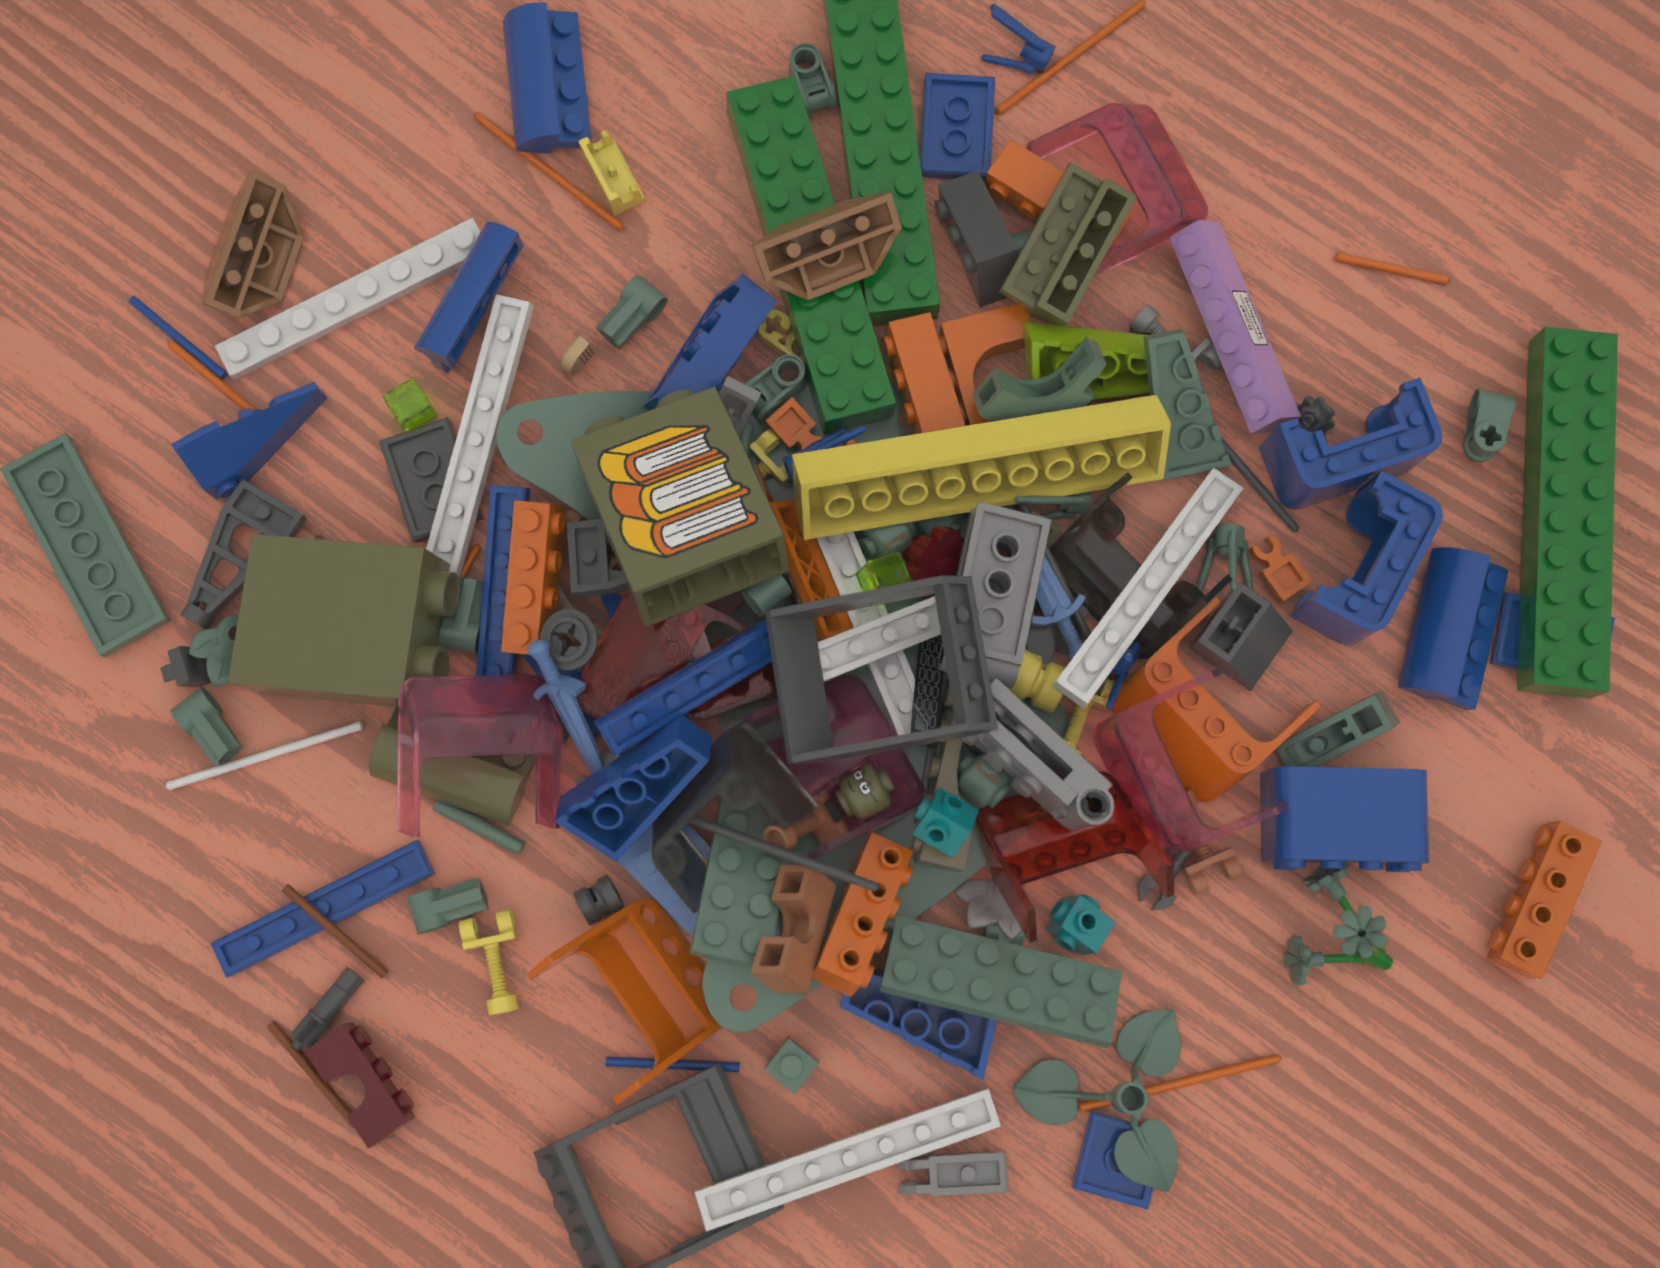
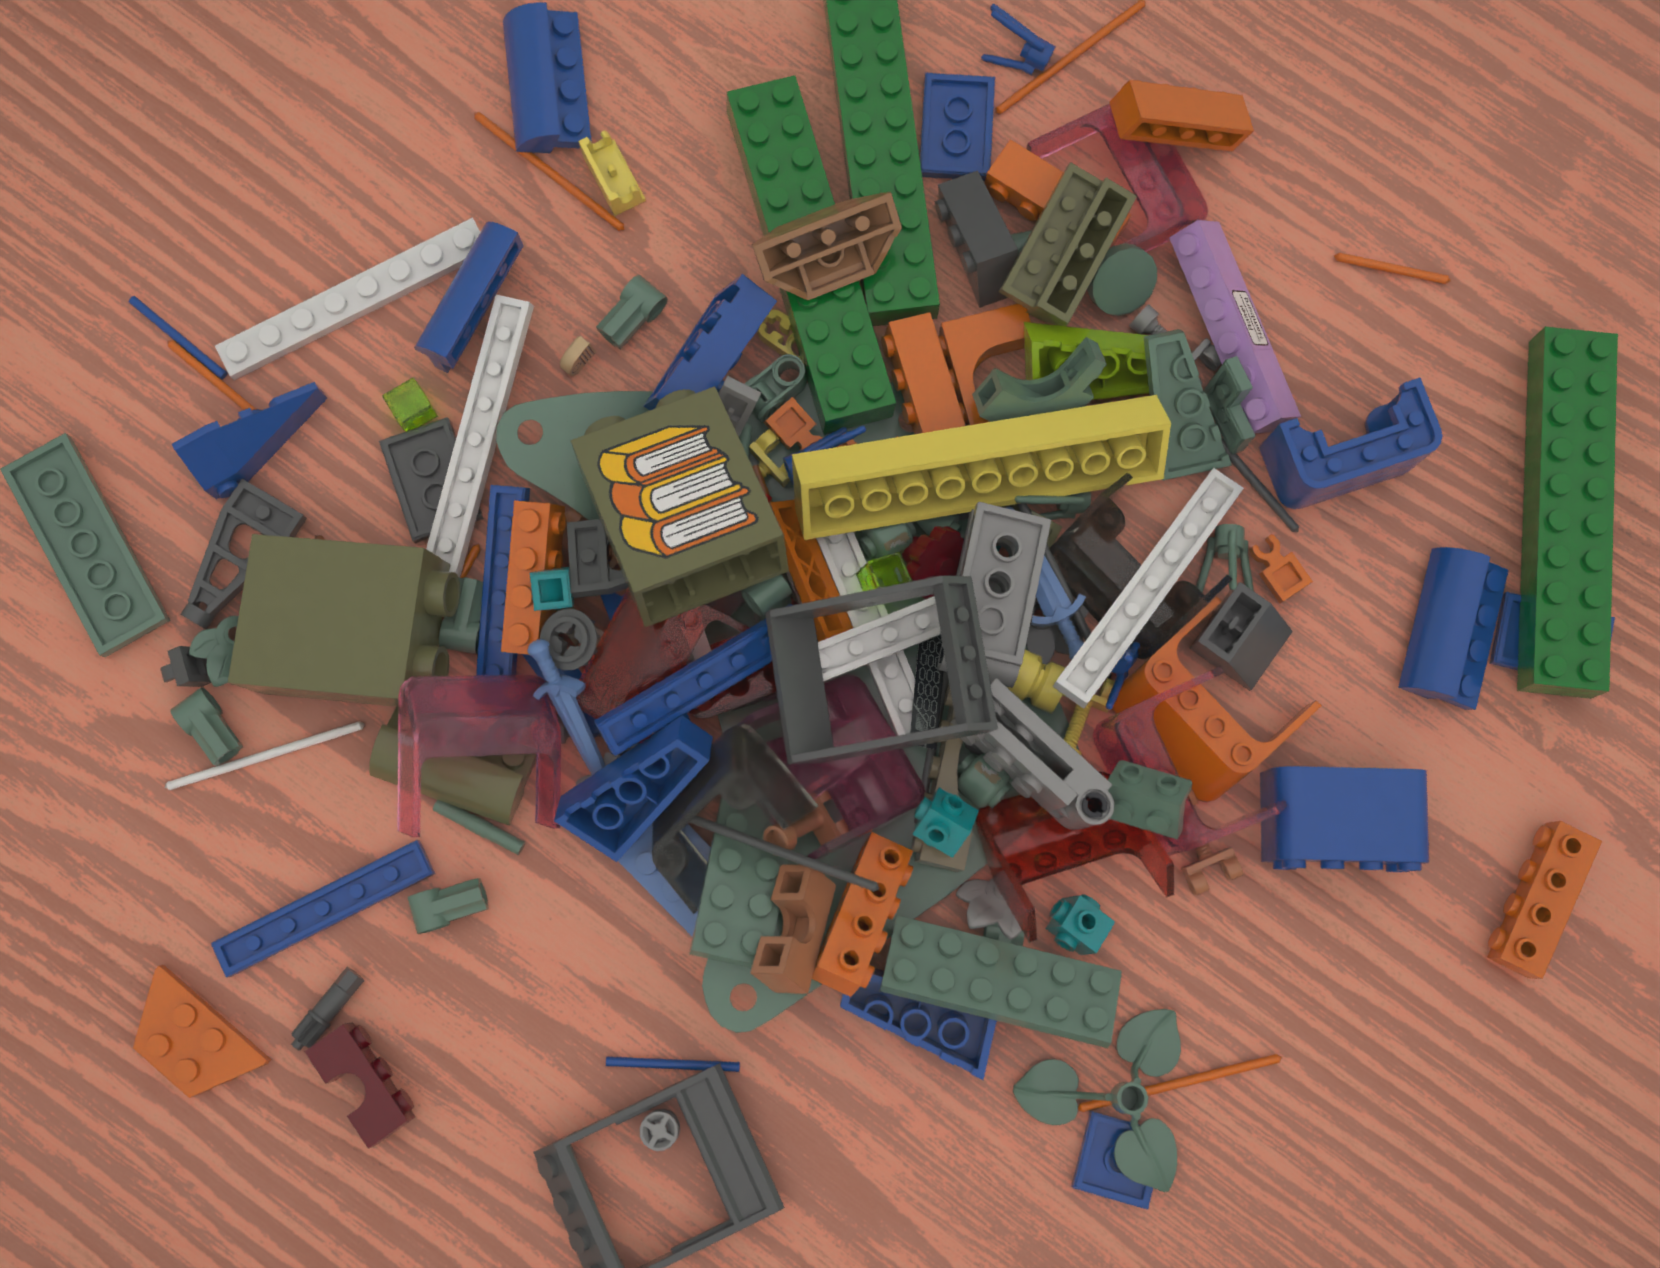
medium nougat wedge [202,170,304,319] -> none
dark orange axle [267,1021,354,1128] -> none
dark orange axle [281,884,388,978] -> none
light yellow bar [459,909,519,1016] -> none
orange windscreen [527,897,721,1105] -> none
dark grey wheel [573,875,625,926] -> none
white plate [694,1088,1001,1231] -> none
sand green brick [764,1036,819,1095] -> none
sand green piece [789,43,838,117] -> none
olive head [835,763,895,820] -> none
light grey hinge [897,1150,1008,1197] -> none
dark grey bar [1137,845,1192,910] -> none
sand green slope [1277,690,1400,767] -> none
sand green plant [1283,862,1393,986] -> none
blue windscreen [1290,470,1443,645] -> none
dark grey plant [1297,396,1335,436] -> none
sand green piece [1463,388,1516,463] -> none
none -> orange wing [133,965,272,1098]
none -> teal slope [530,567,574,611]
none -> light grey wheel [640,1109,680,1151]
none -> sand green tile [1087,243,1157,316]
none -> sand green bracket [1108,760,1192,839]
none -> orange brick [1109,80,1254,151]
none -> sand green tile [1203,356,1256,455]

